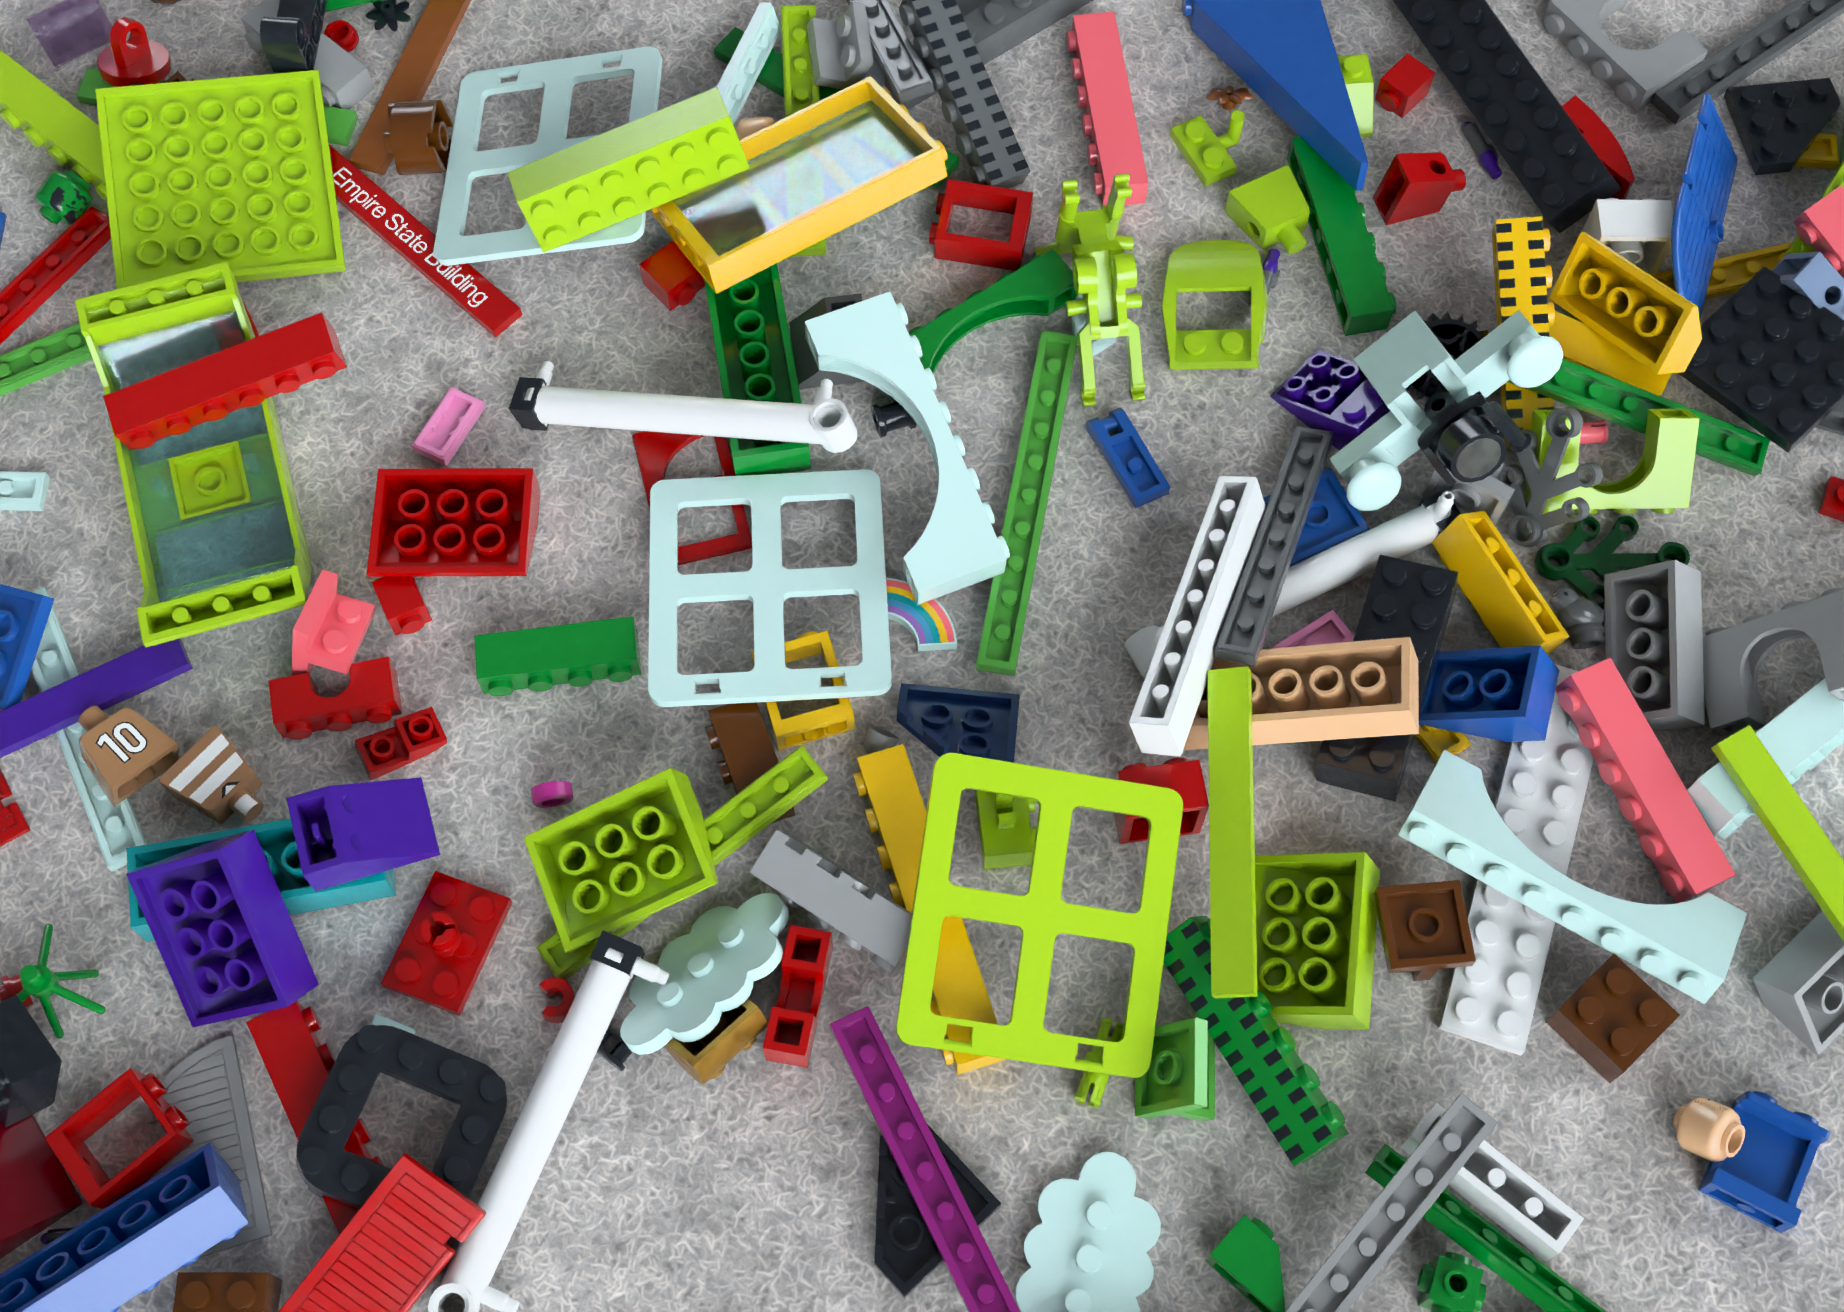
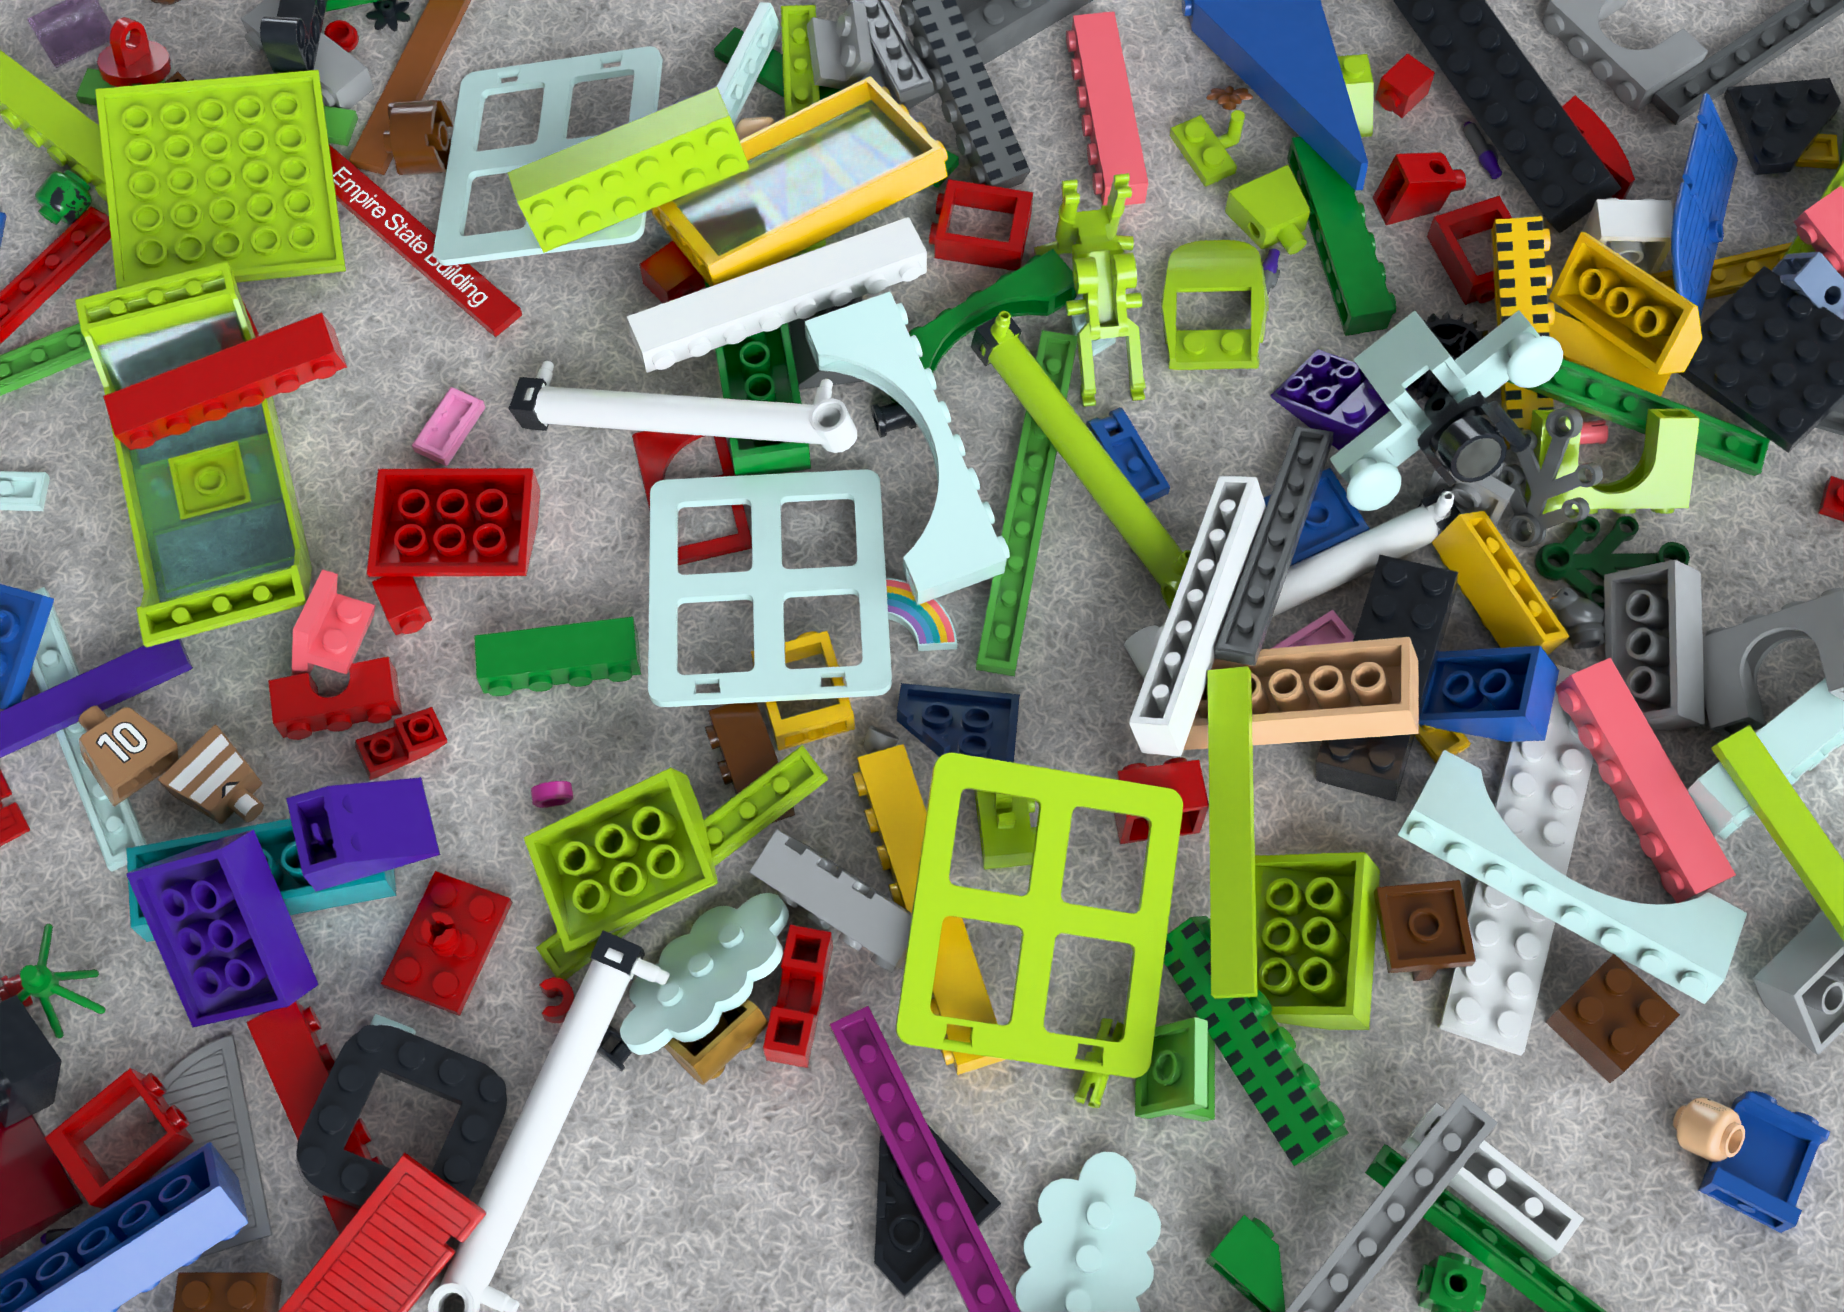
none -> white brick [627,217,927,373]
none -> lime piece [970,311,1192,609]
none -> red window [1427,196,1512,305]

